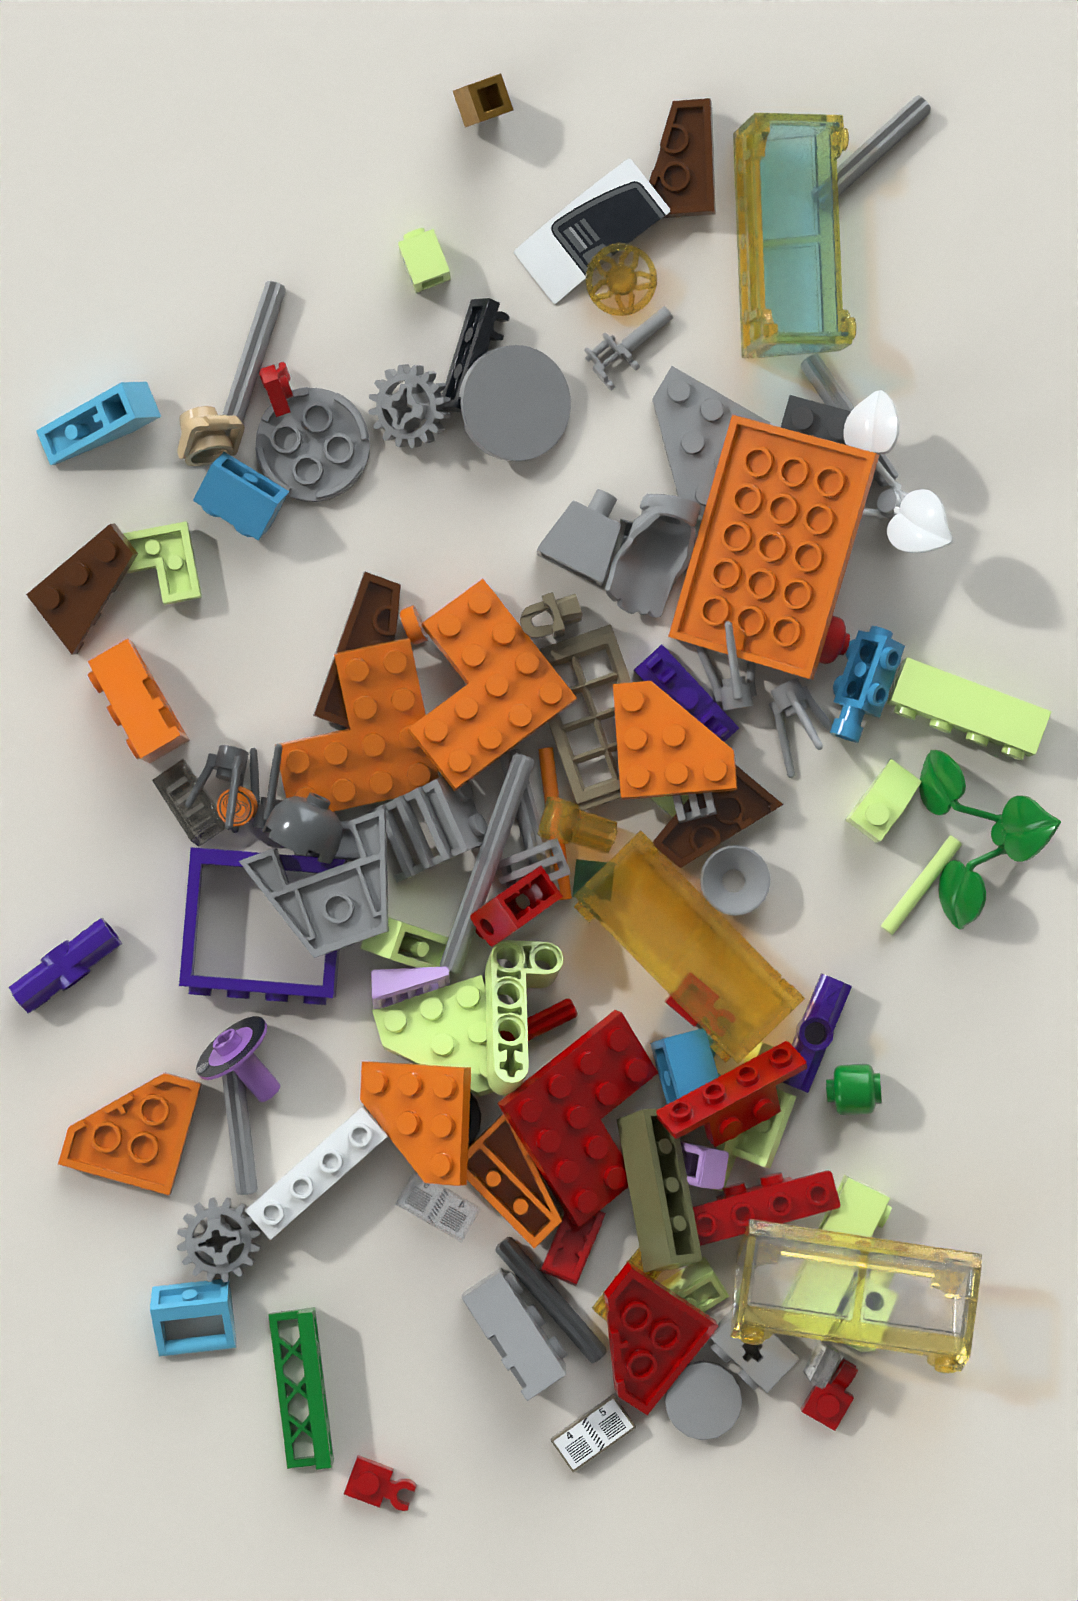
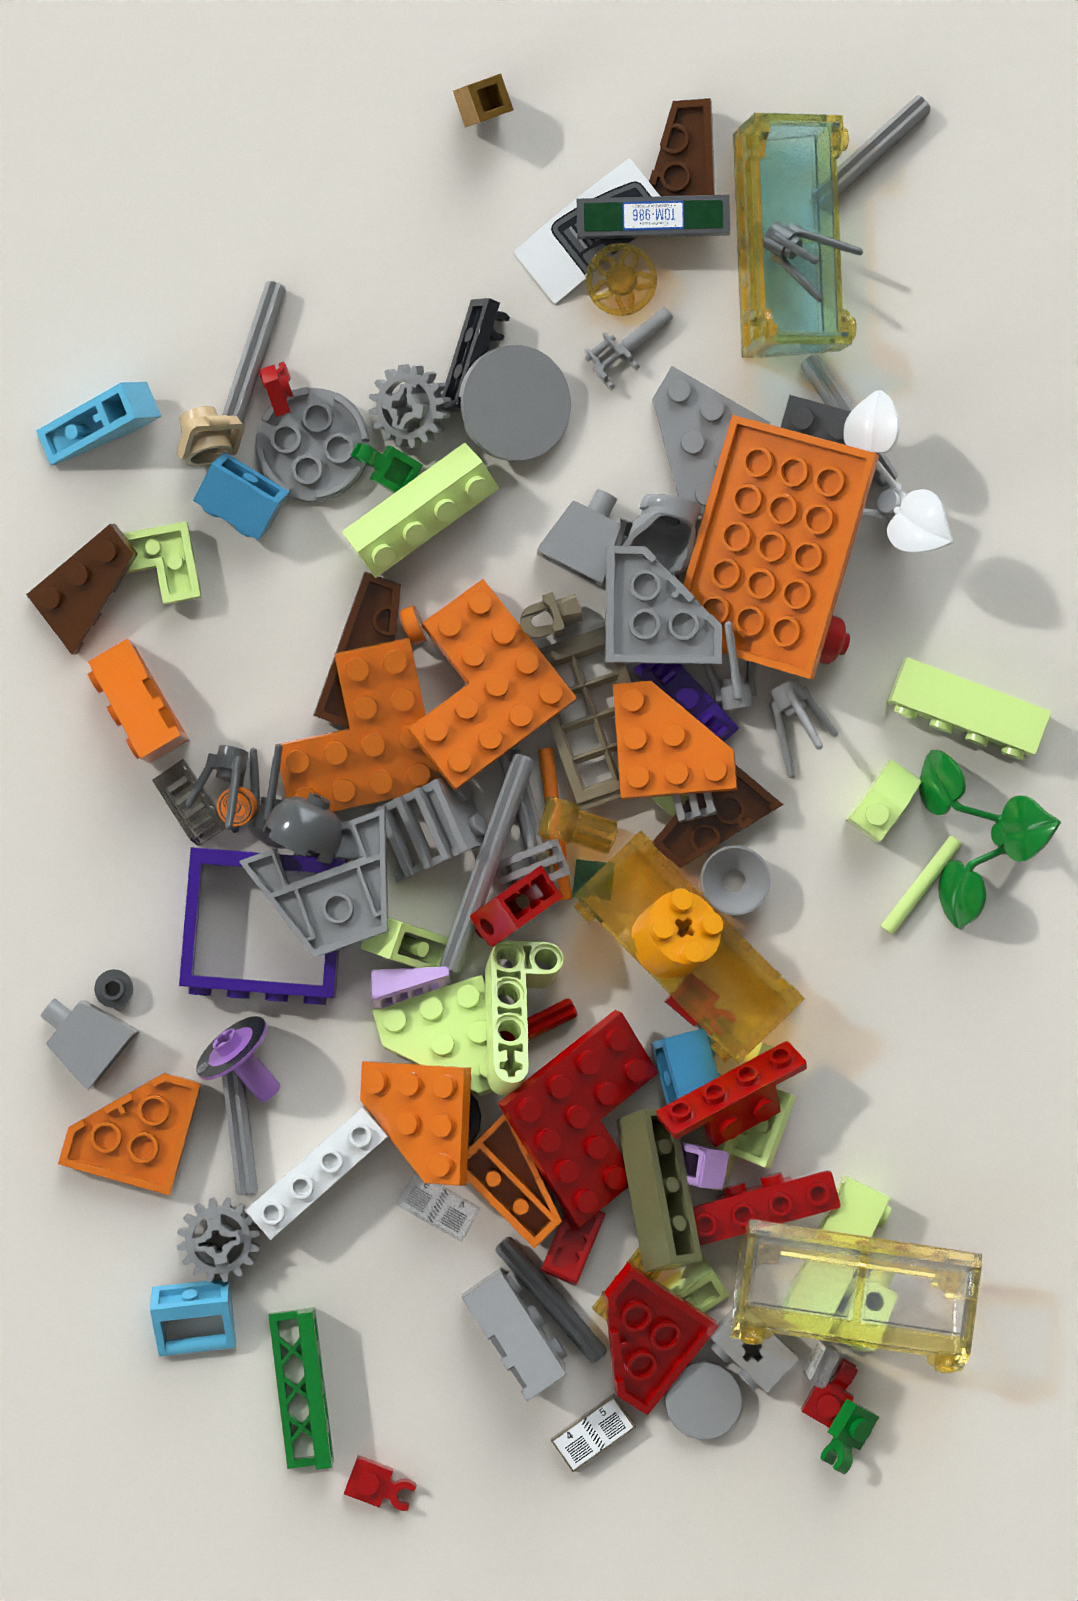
dark purple piece [8,918,122,1013] -> none
yellowish green brick [398,228,451,293] -> none
dark purple piece [783,973,852,1093] -> none
green head [826,1064,882,1115] -> none
dark azure brick [830,626,905,743] -> none
none -> light grey torso [40,998,139,1090]
none -> dark grey plate [94,969,133,1008]
none -> yellowish green brick [342,443,500,578]
none -> green plate [350,442,423,493]
none -> tile [576,195,730,240]
none -> light grey plate [605,546,722,665]
none -> light orange brick [631,888,723,979]
none -> dark grey plant [762,221,863,302]
none -> green plate [820,1399,879,1475]

